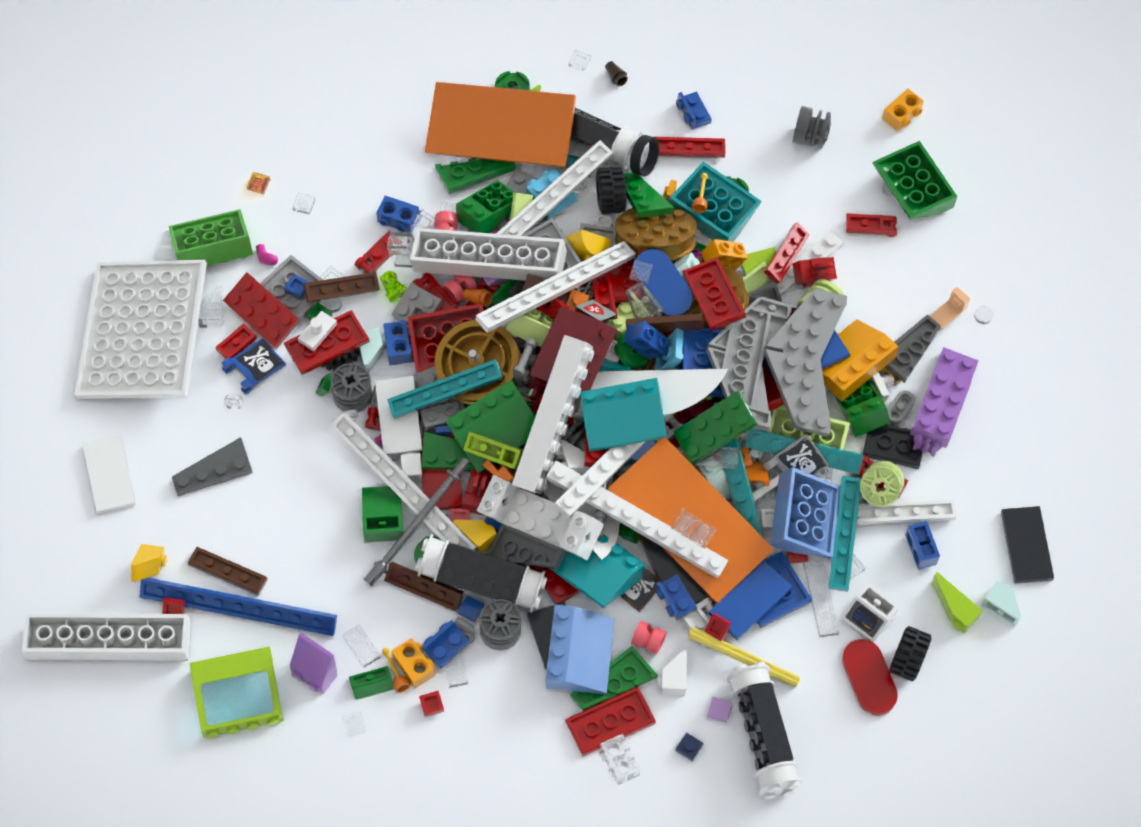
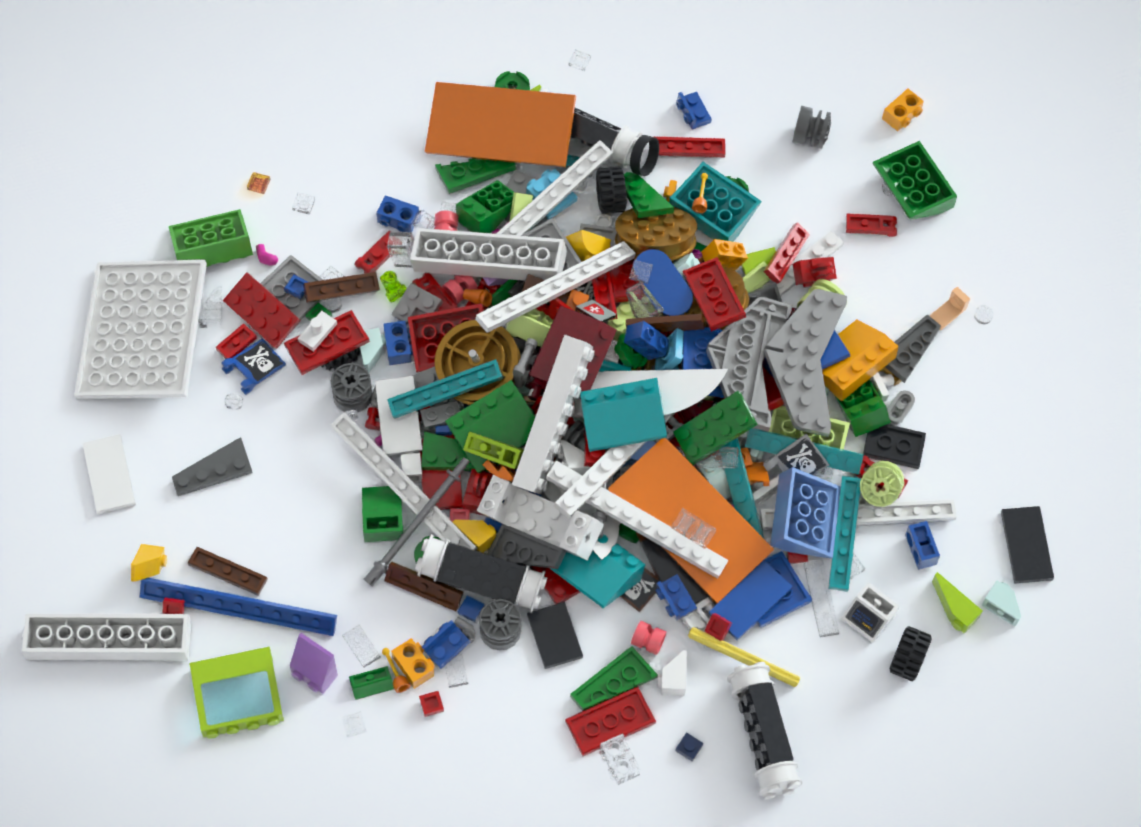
green tile [316,373,332,397] -> none
medium blue slope [545,605,615,695] -> none
dark brown cone [605,61,628,87] -> none
lavender tile [707,697,732,723] -> none
red tile [842,639,898,716] -> none
medium lavender piece [910,347,979,457] -> none

